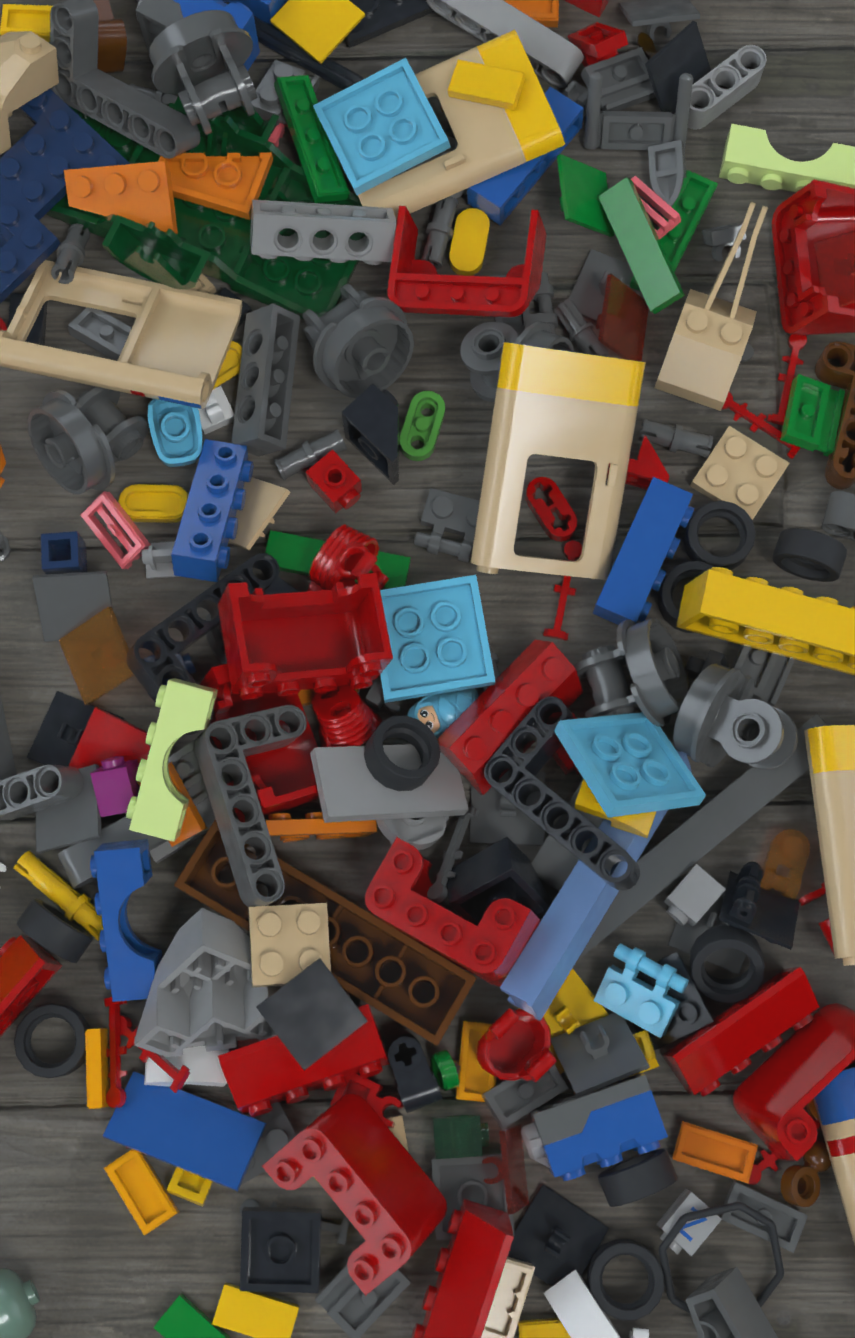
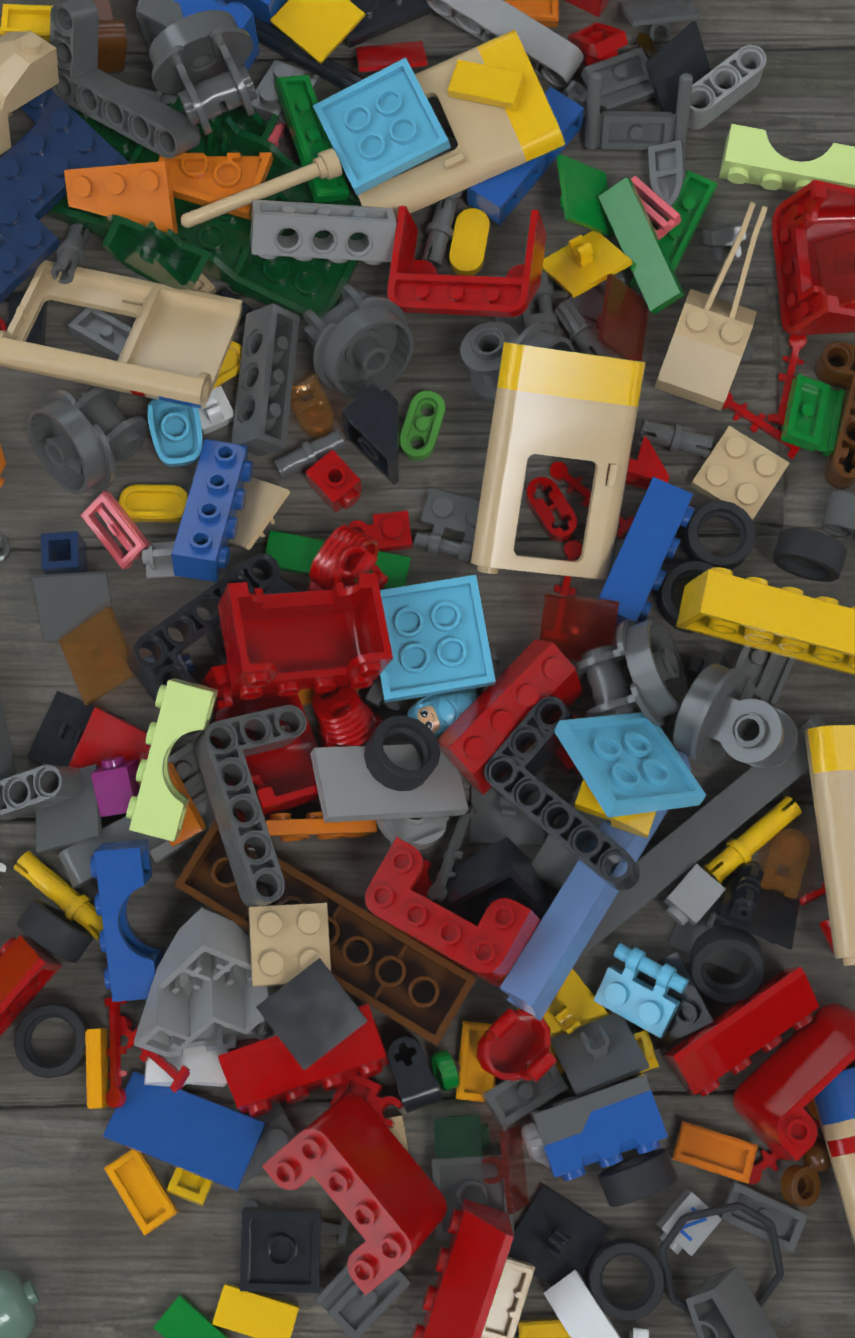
none -> tan piece [181,148,342,228]
none -> clear orange plate [290,373,334,437]
none -> red plate [348,510,412,552]
none -> red piece [356,41,428,72]
none -> clear red piece [539,594,619,660]
none -> yellow piece [542,231,633,298]
none -> red piece [549,462,634,539]
none -> yellow pin [703,796,802,884]

